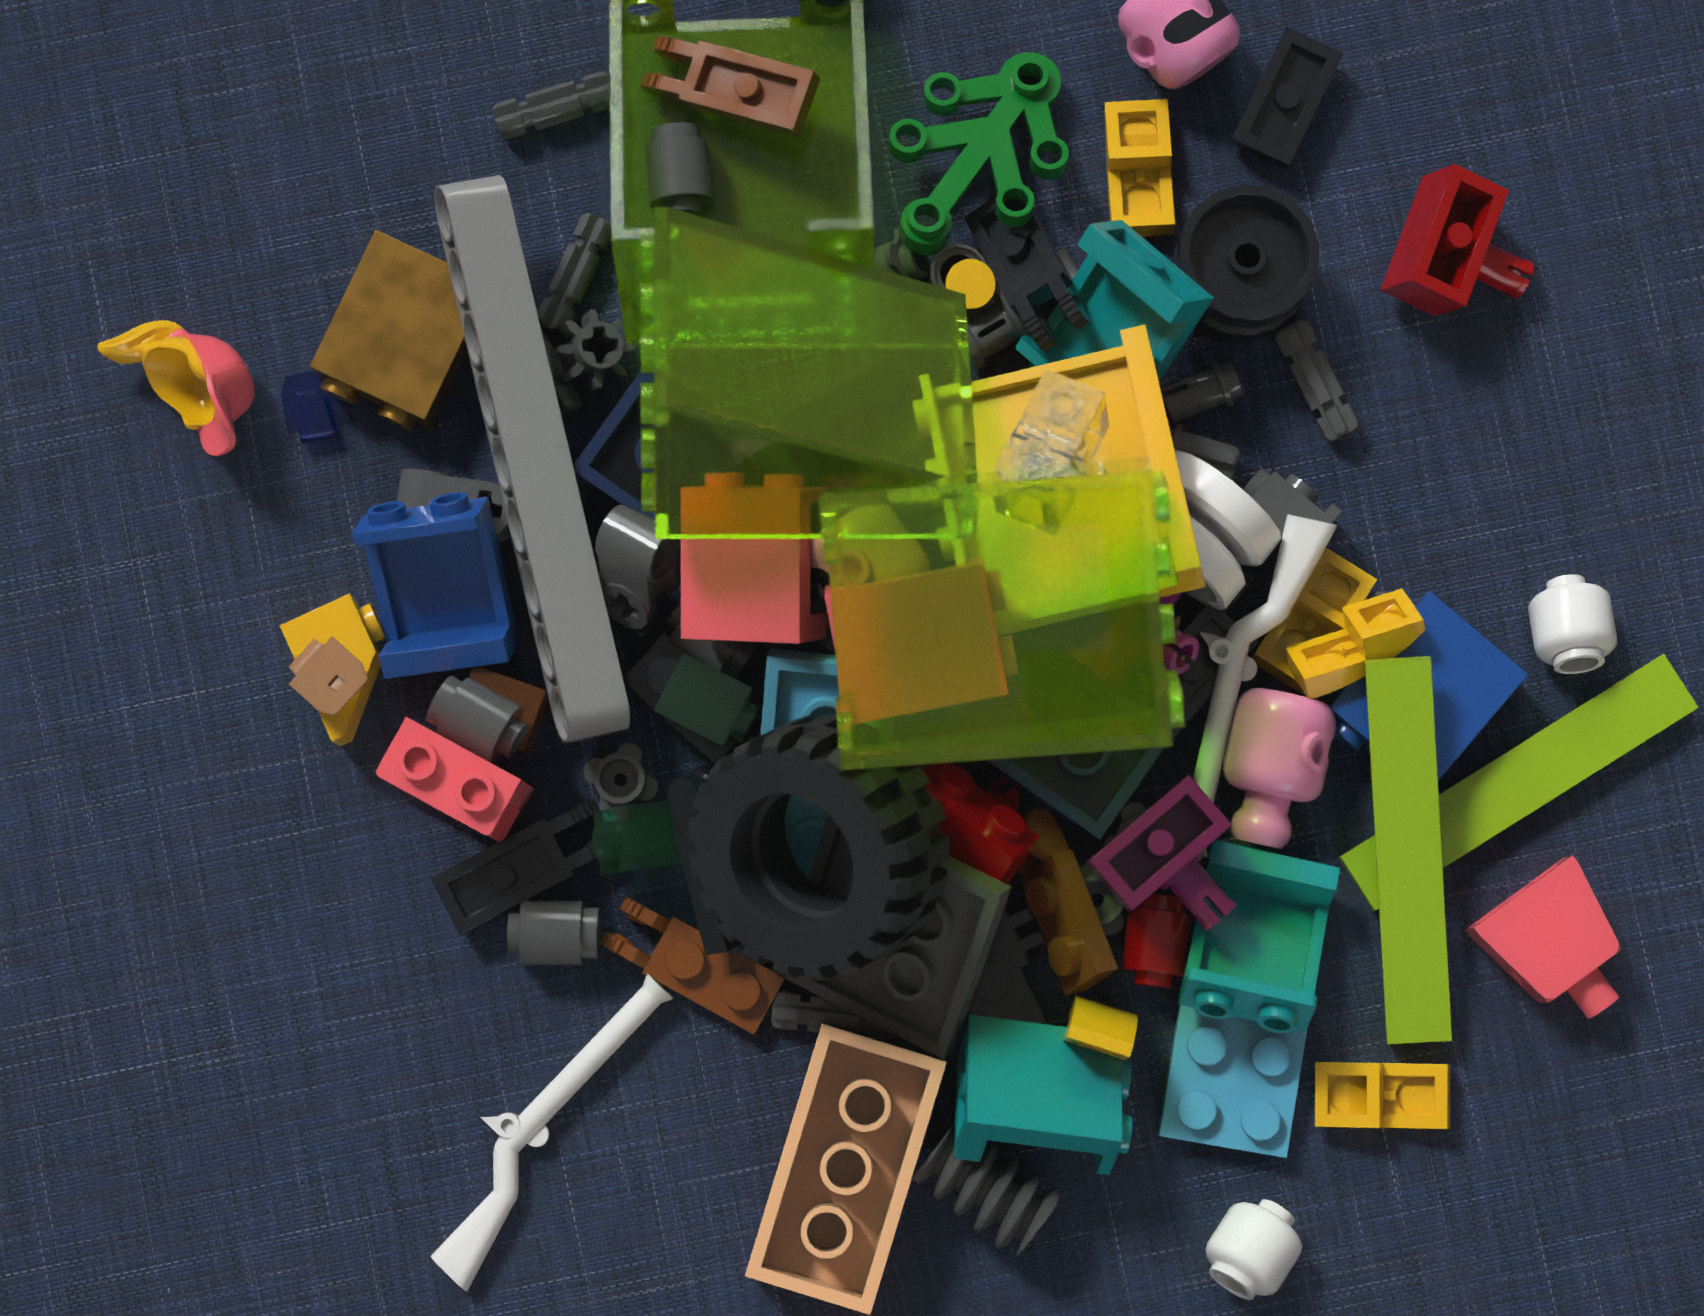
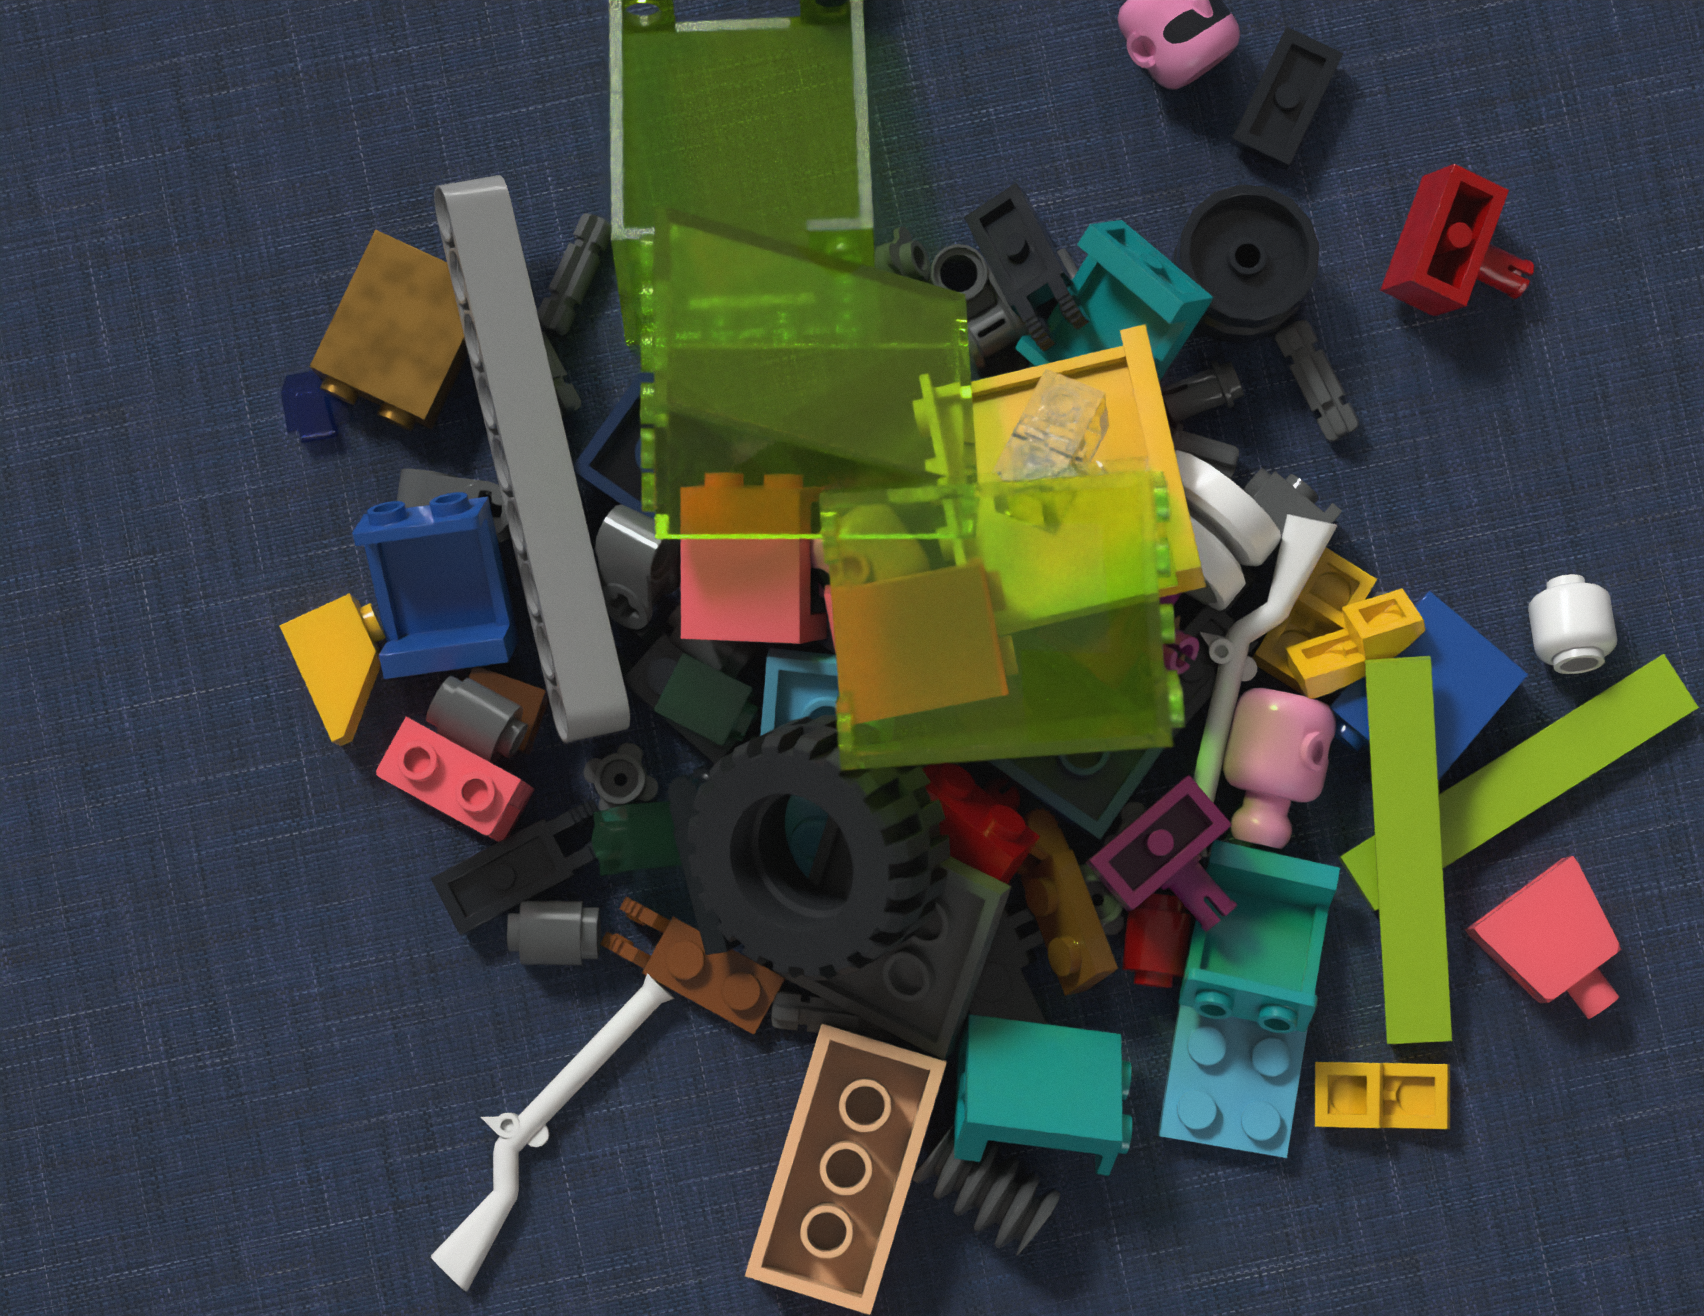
hair [97,320,255,456] -> none
medium nougat piece [289,636,368,716] -> none
dark grey axle [493,71,616,139] -> none
dark grey gear [550,309,634,393] -> none
dark orange hinge [640,36,820,138] -> none
dark grey brick [645,122,713,221] -> none
green plant [889,52,1069,255] -> none
yellow piece [945,259,996,309] -> none
yellow slope [1063,995,1138,1060] -> none
yellow slope [1104,99,1175,237] -> none
white head [1206,1199,1302,1300] -> none

